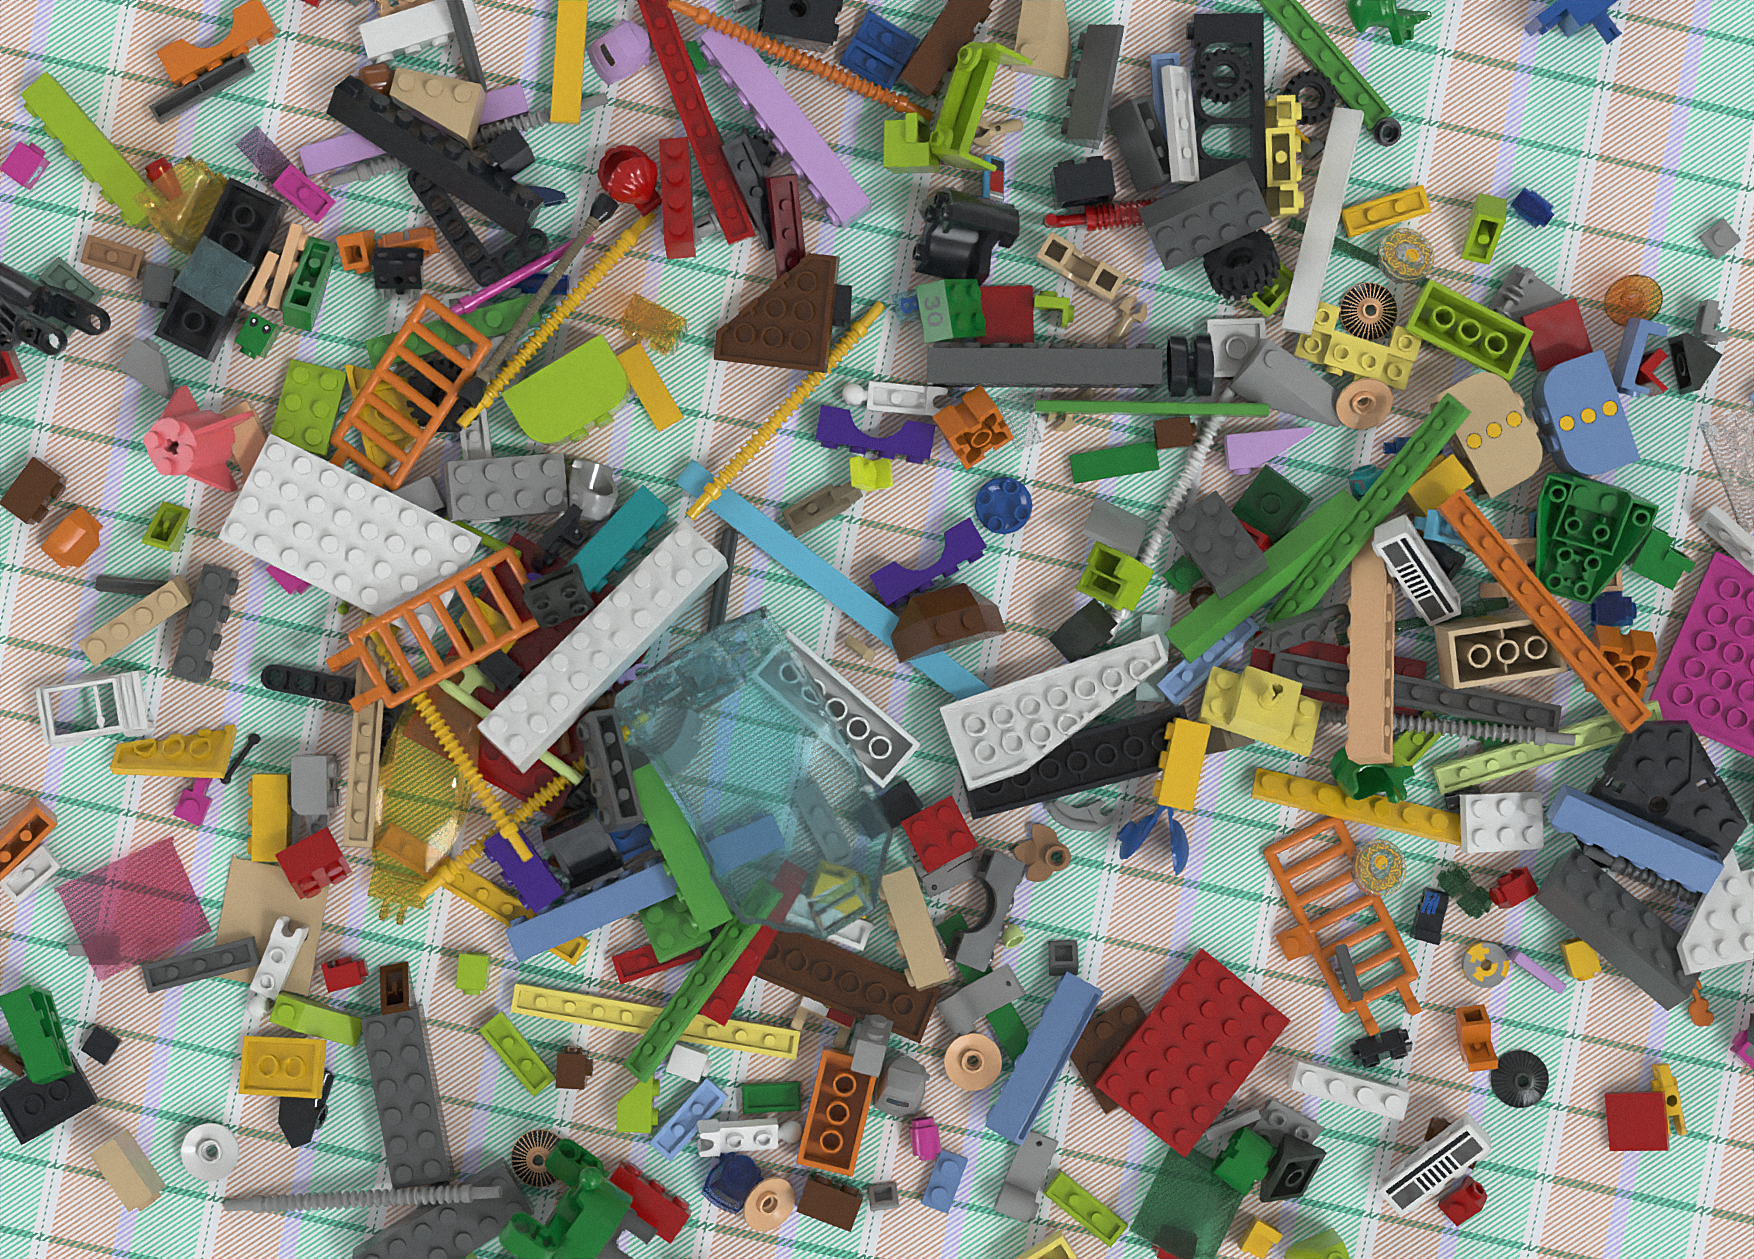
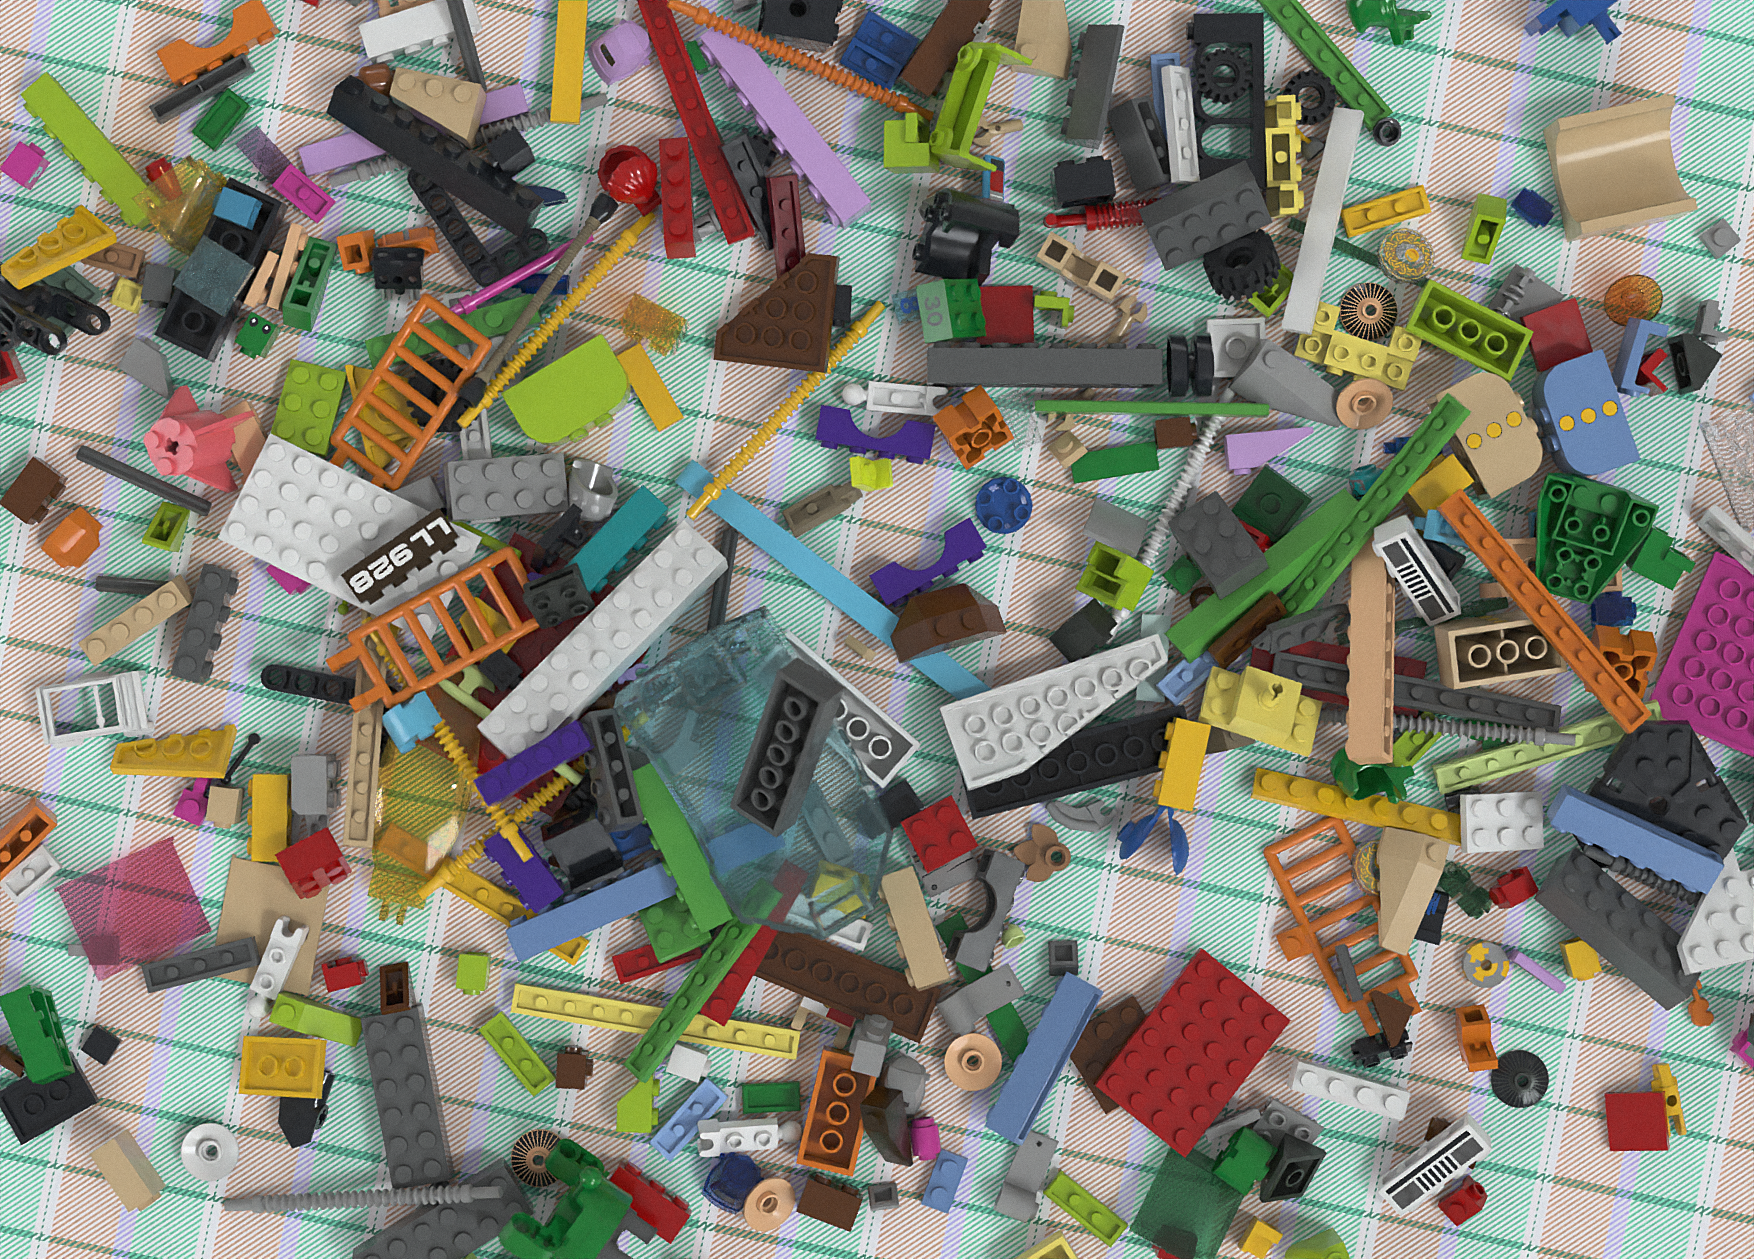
none -> yellow wing [0,204,117,290]
none -> dark grey axle [76,445,212,516]
none -> light yellow tile [109,276,144,315]
none -> green tile [191,88,252,152]
none -> tan brick [206,784,245,828]
none -> dark azure brick [212,187,262,230]
none -> dark brown brick [341,508,460,605]
none -> medium azure cylinder [381,691,443,755]
none -> dark purple arch [473,720,595,807]
none -> dark grey brick [730,657,845,838]
none -> dark brown slope [860,1086,913,1167]
none -> tan plate [1047,430,1088,469]
none -> reddish brown plate [1207,591,1288,669]
none -> reddish brown slope [1369,990,1414,1049]
none -> tan wedge [1376,827,1450,956]
none -> tan piece [1543,94,1698,242]

